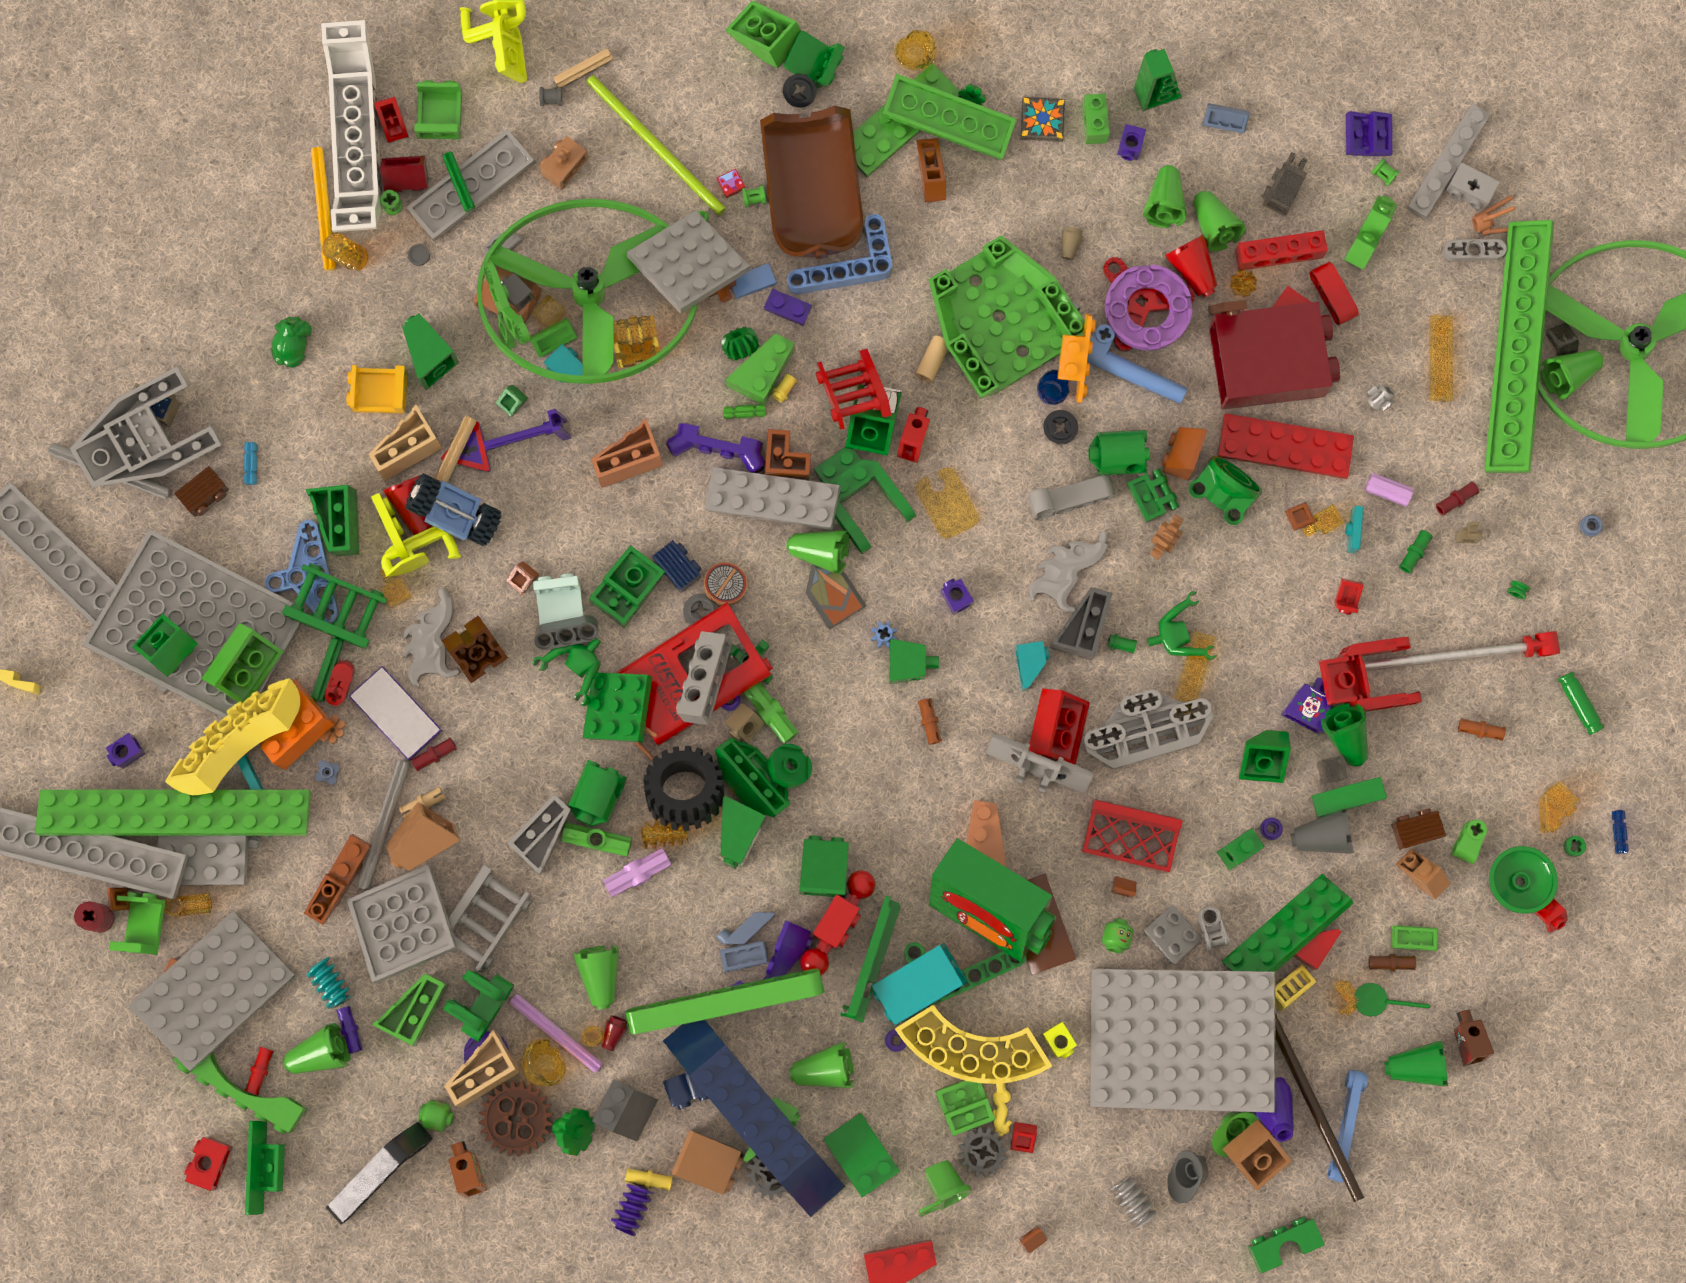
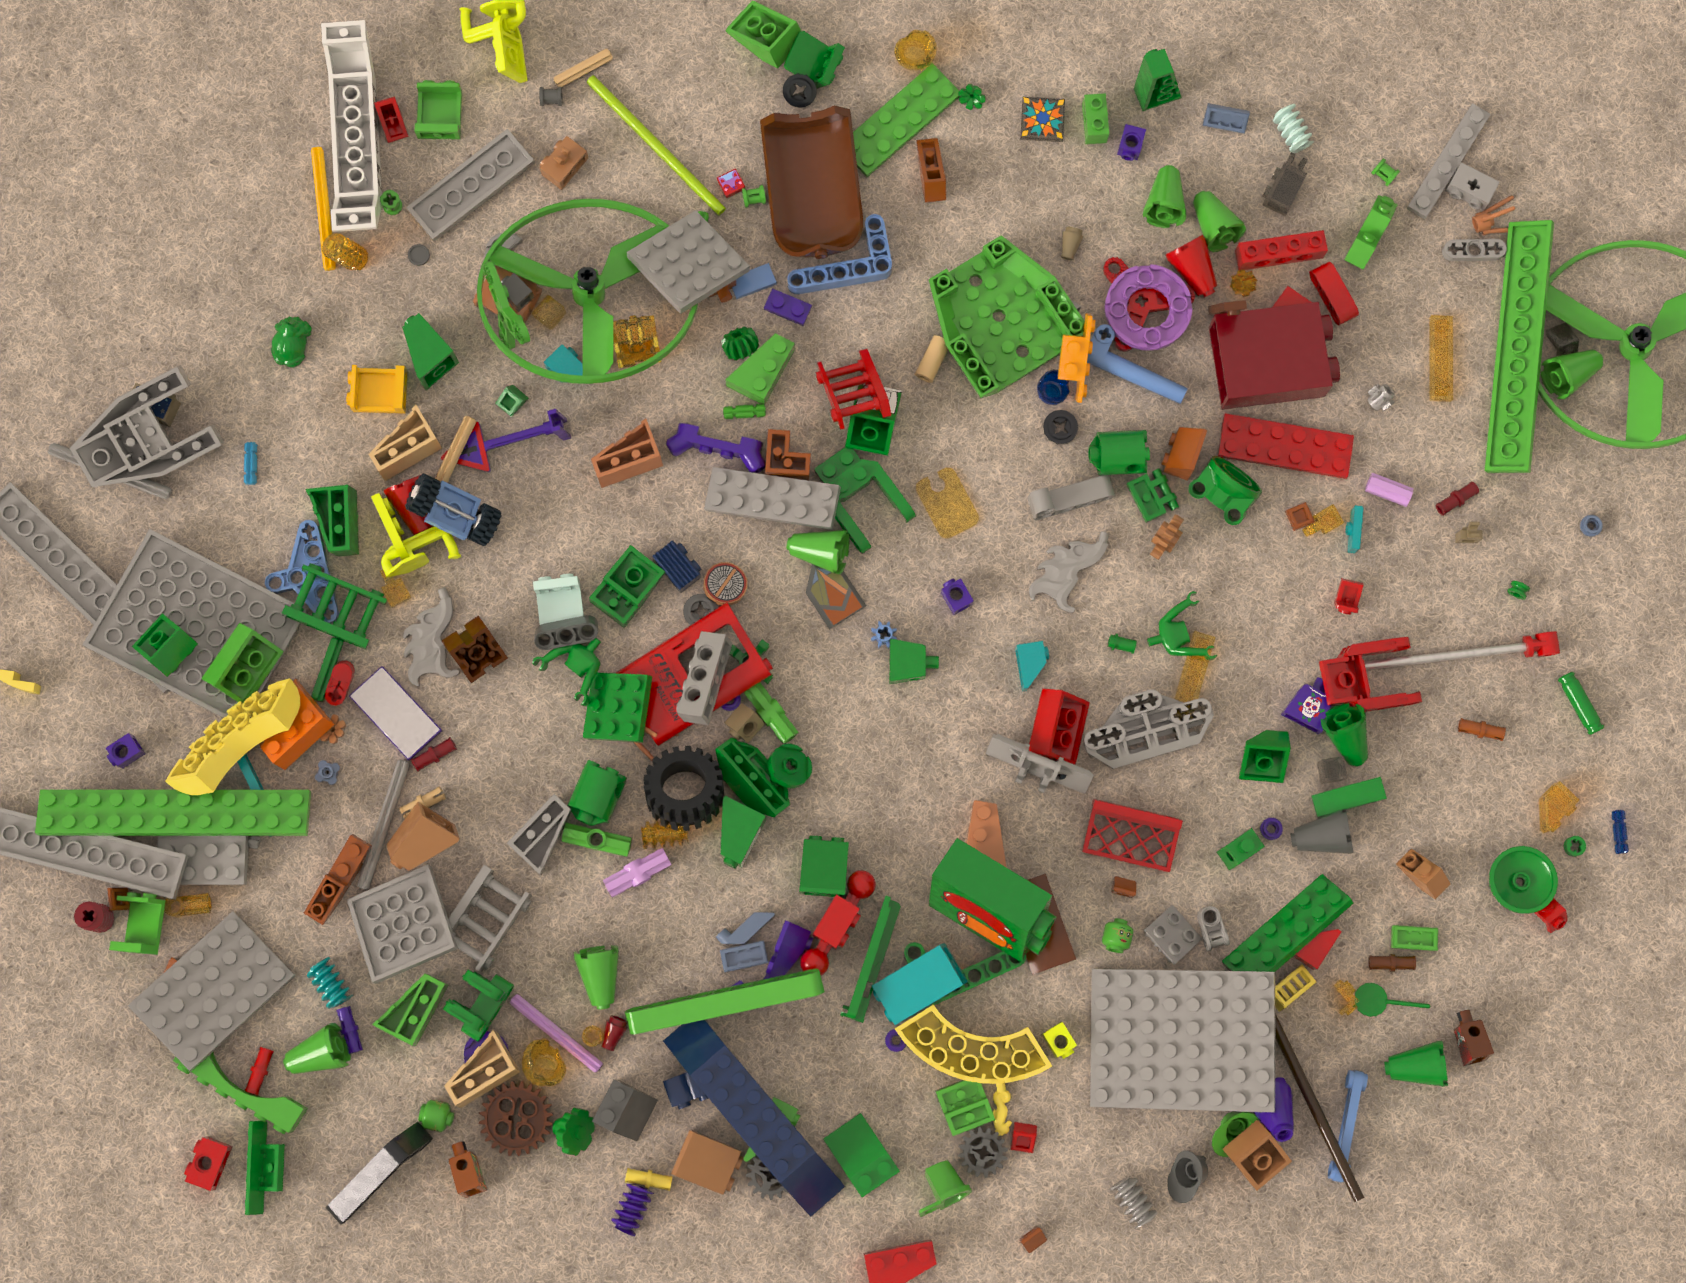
reddish brown brick [174,466,229,517] -> none
dark red brick [380,155,429,193] -> none
green axle [442,151,475,212] -> none
dark orange slope [506,561,540,595] -> none
bright green tile [530,318,578,358] -> none
light yellow pin [772,374,797,403] -> none
bright green cone [789,1042,854,1088] -> none
bright green plate [881,74,1016,161] -> none
red torso [897,407,930,463] -> none
dark orange pin [918,698,942,745] -> none
dark grey wedge [1050,587,1112,660] -> none
green arch [1247,1216,1325,1273] -> none
dark purple slope [1346,111,1393,156] -> none
reddish brown brick [1391,808,1446,850] -> none
green pin [1399,530,1433,574] -> none
bright green piece [1451,820,1487,864] -> none
none -> light aqua piece [1273,103,1314,153]

